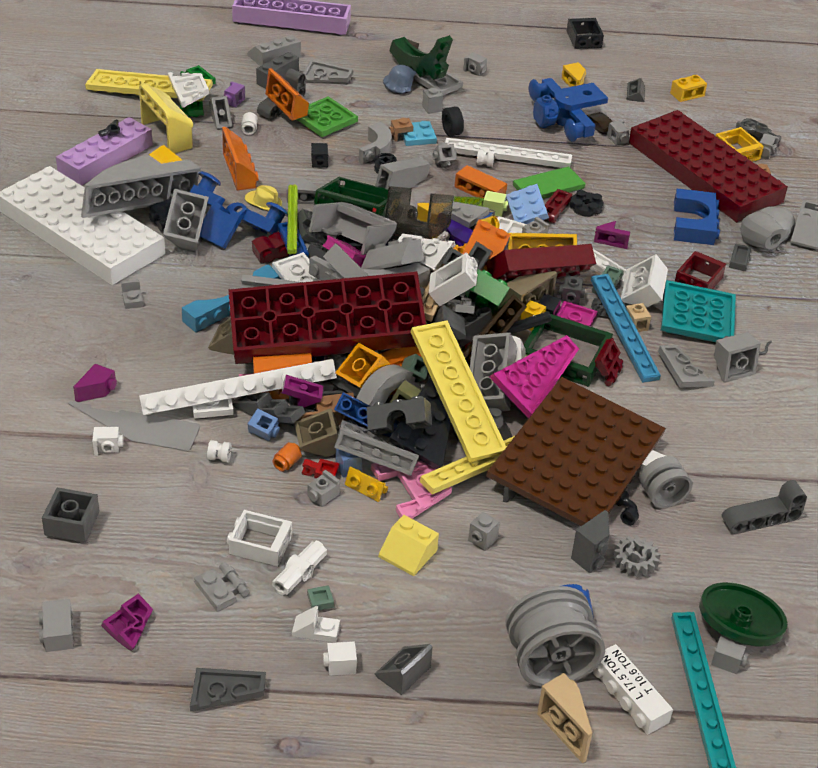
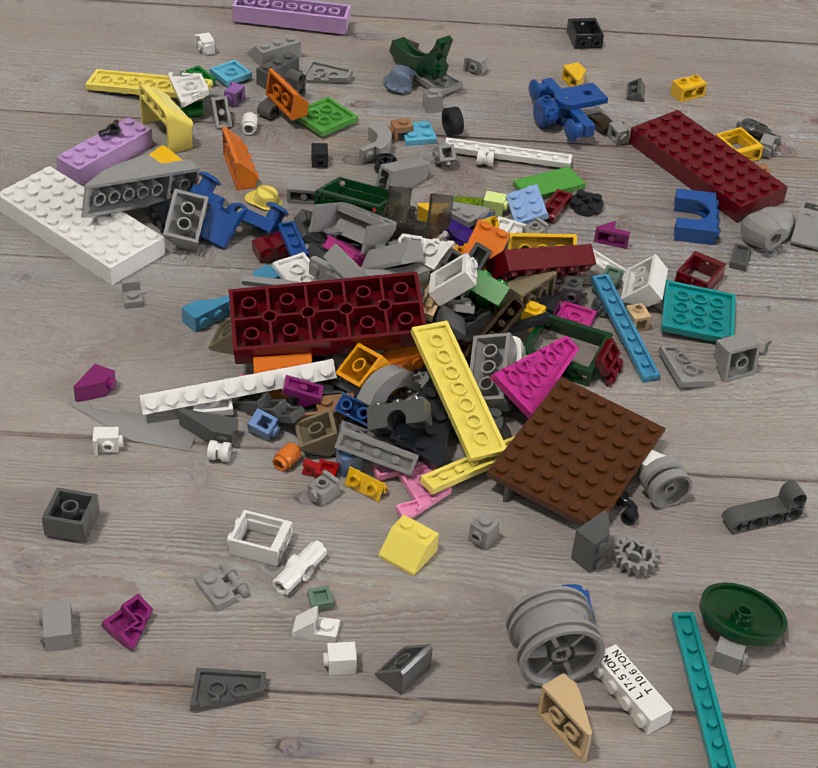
lime axle [287,184,298,255] -> none
olive brick [390,380,422,403] -> none
sand green brick [401,354,428,382] -> none
orange brick [455,165,507,201] -> none
none -> dark grey slope [179,408,238,449]
none -> white brick [195,32,215,56]
none -> medium azure plate [210,60,252,87]

